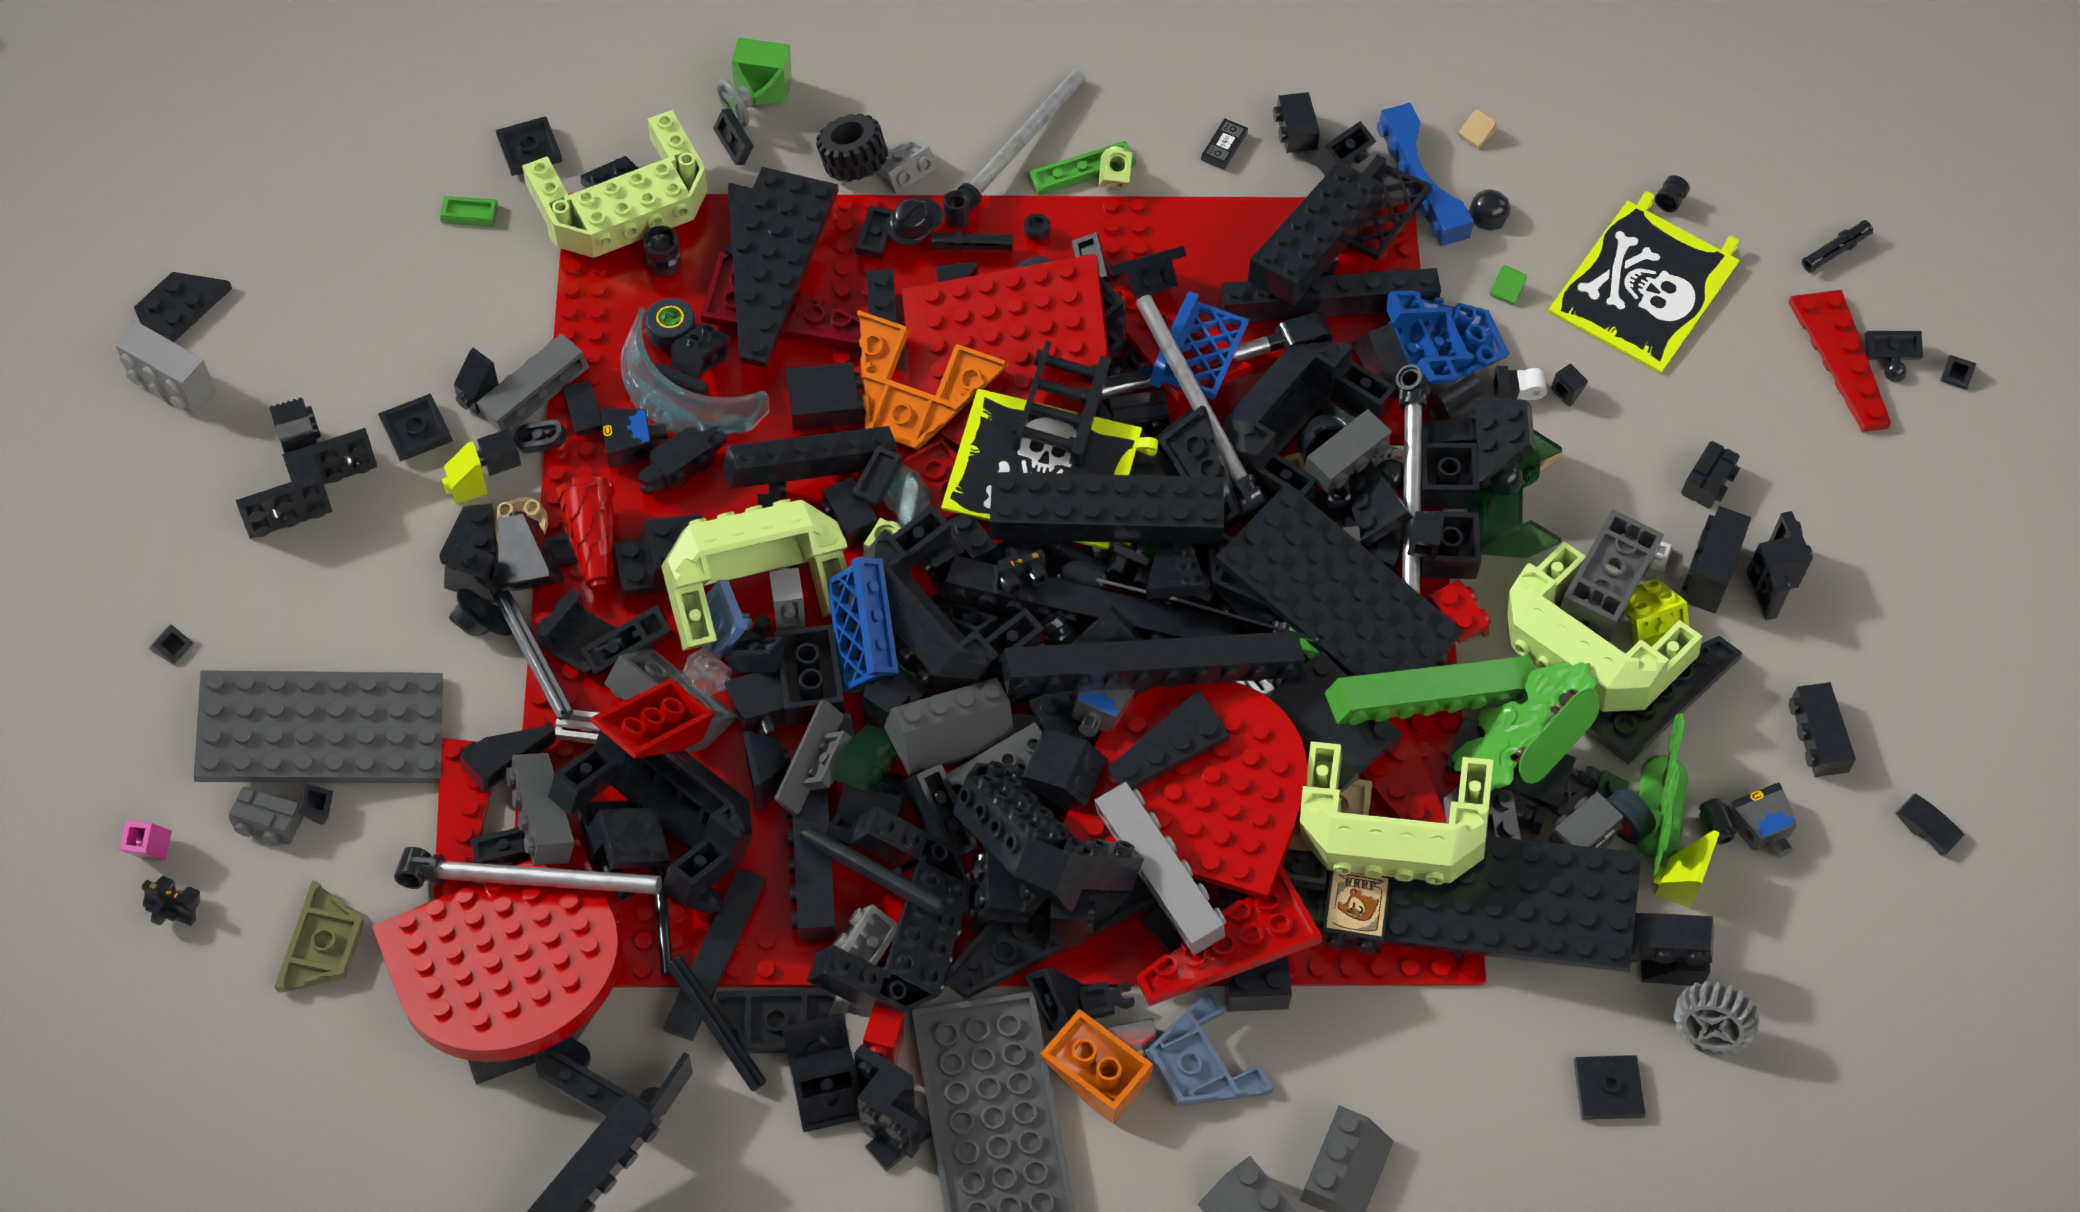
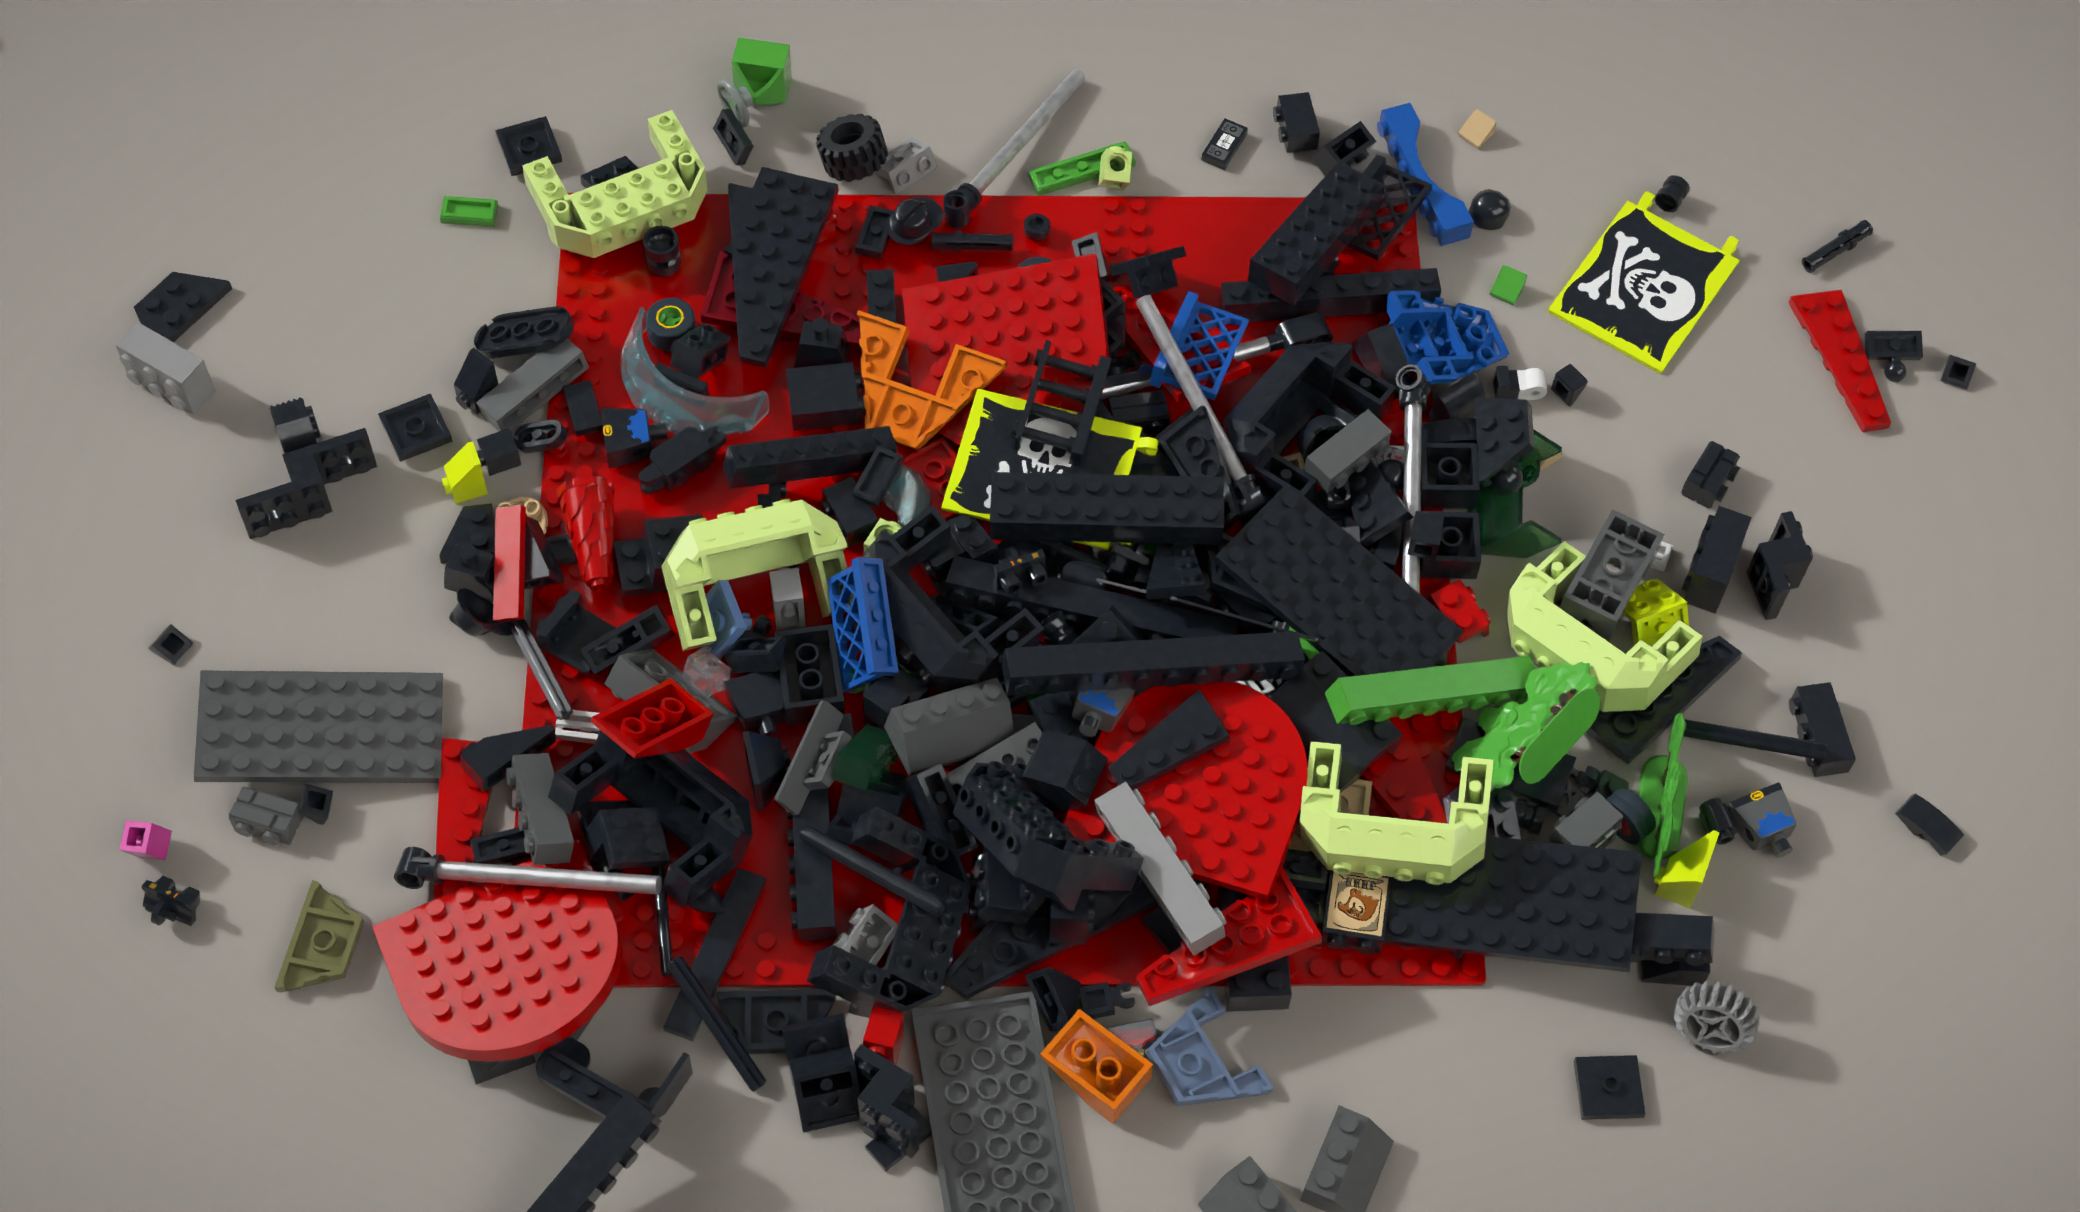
none -> black tile [474,306,575,359]
none -> tile [493,505,526,623]
none -> black torso [794,318,851,368]
none -> black axle [1684,719,1827,760]

